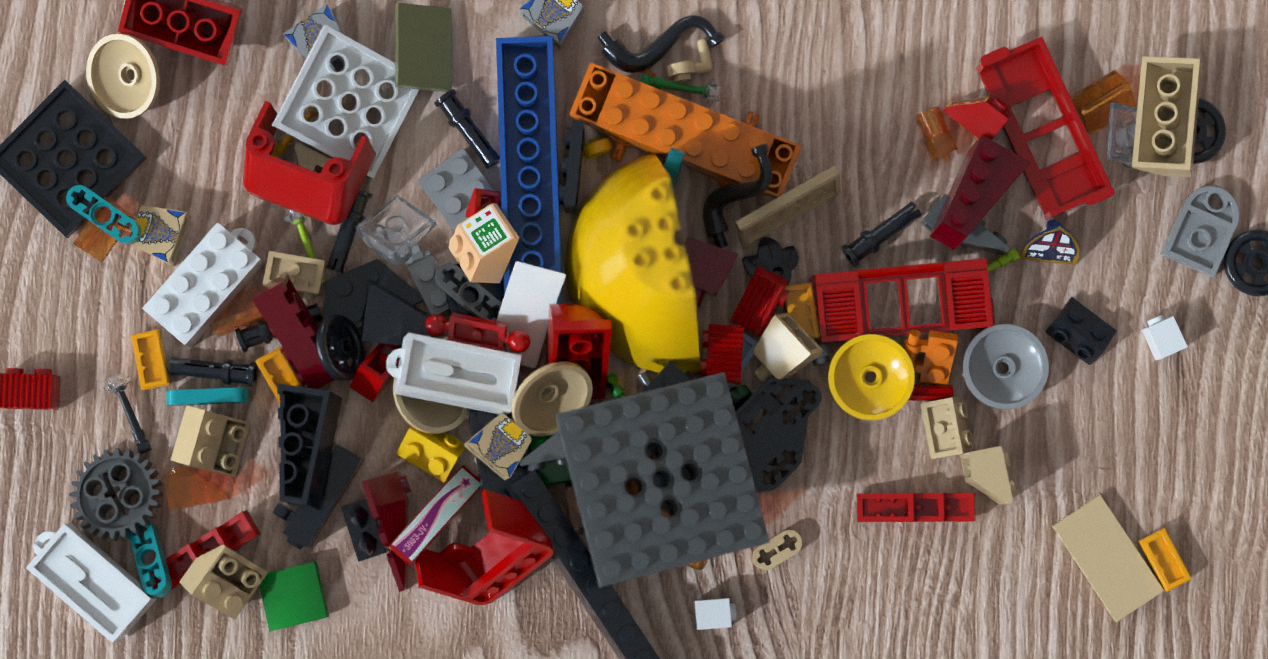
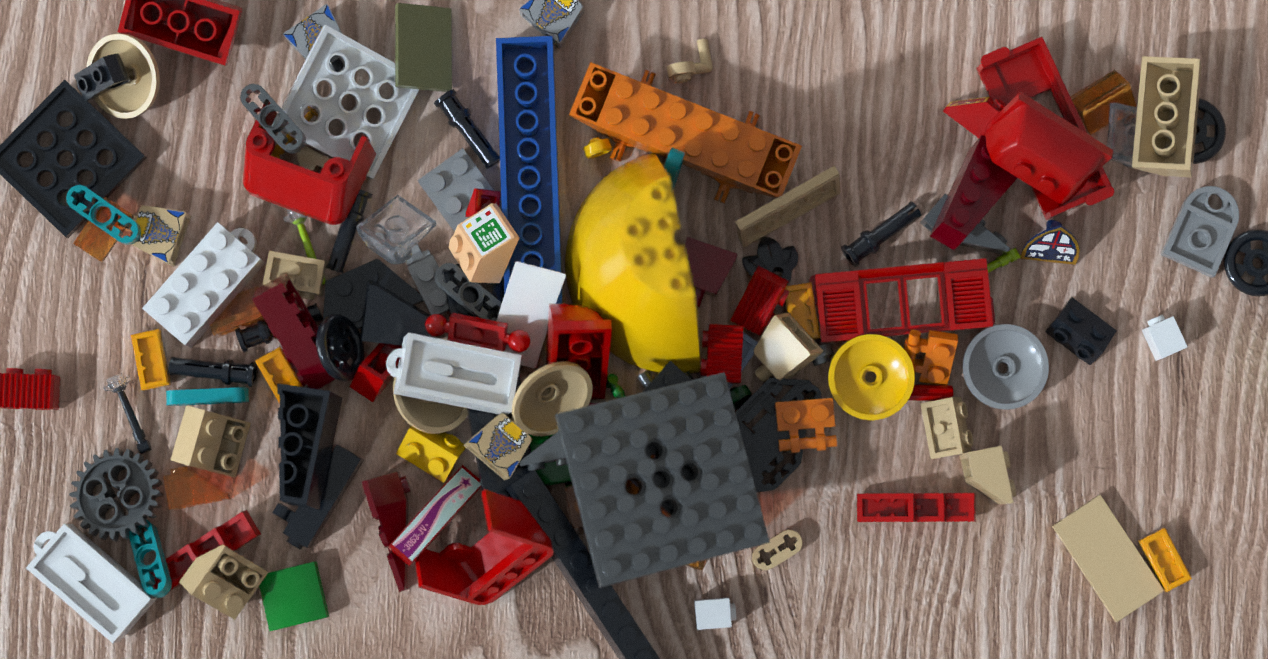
black tile [341,499,387,562] -> none
black plate [559,120,585,214] -> none
black animal [598,15,725,73] -> none
green piece [640,74,721,107] -> none
black animal [703,144,772,248] -> none
clear orange piece [916,106,958,162] -> none
none -> black plate [74,53,130,101]
none -> dark grey beam [240,84,306,153]
none -> orange plate [775,398,837,453]
none -> red windscreen [985,92,1113,204]

